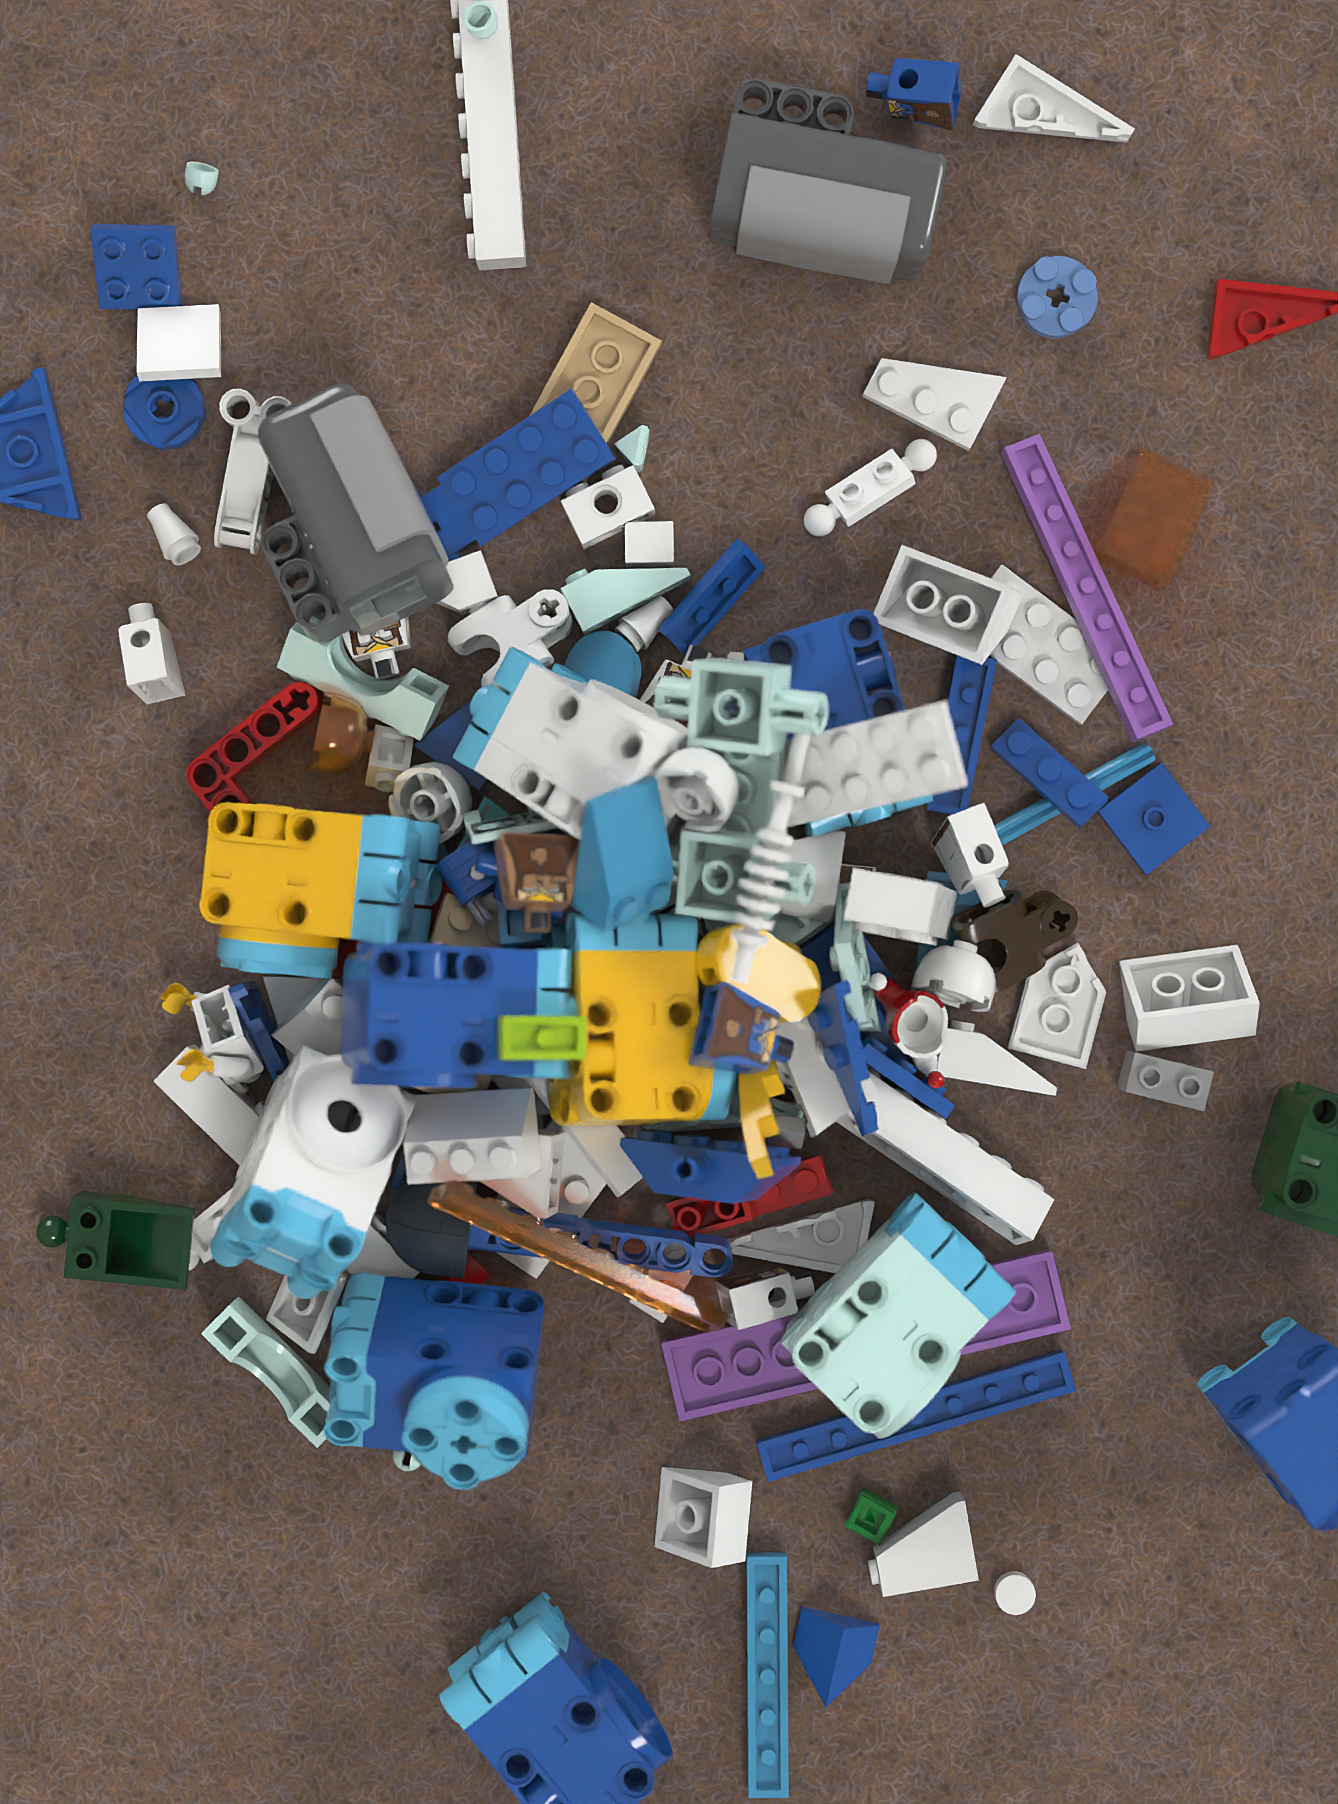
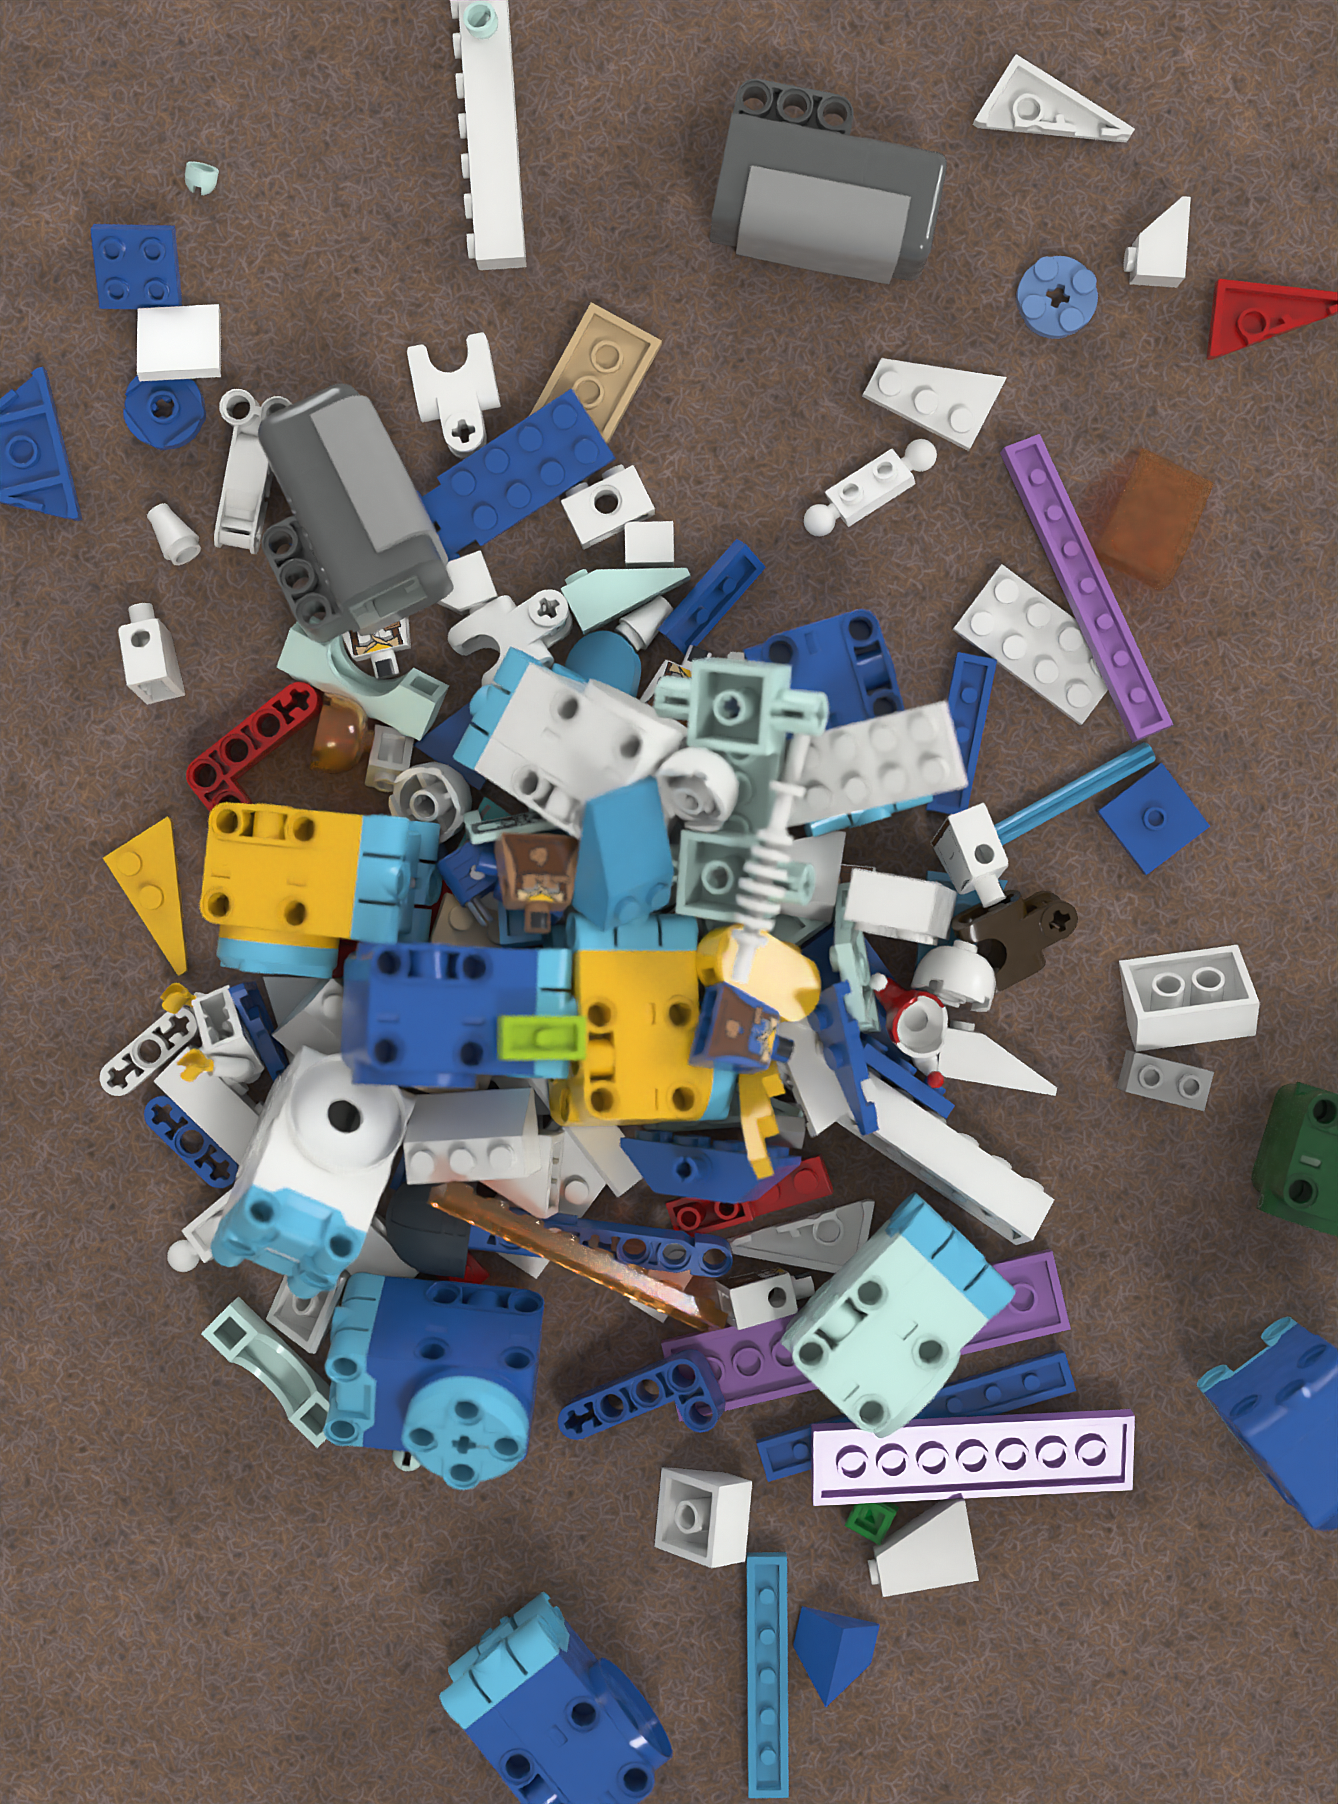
dark green slope [36,1191,195,1290] -> none
light aqua slope [615,425,649,473] -> none
blue torso [866,58,962,131] -> none
white slope [873,545,1023,665] -> none
blue plate [991,718,1108,830] -> none
white tile [994,1571,1036,1615] -> none
white tile [1008,943,1106,1069] -> none
none -> white beam [100,1007,199,1096]
none -> yellow wing [103,816,188,976]
none -> blue beam [144,1095,240,1188]
none -> white piece [407,332,501,460]
none -> blue beam [558,1349,726,1440]
none -> plate [811,1409,1135,1506]
none -> white slope [1124,196,1191,287]

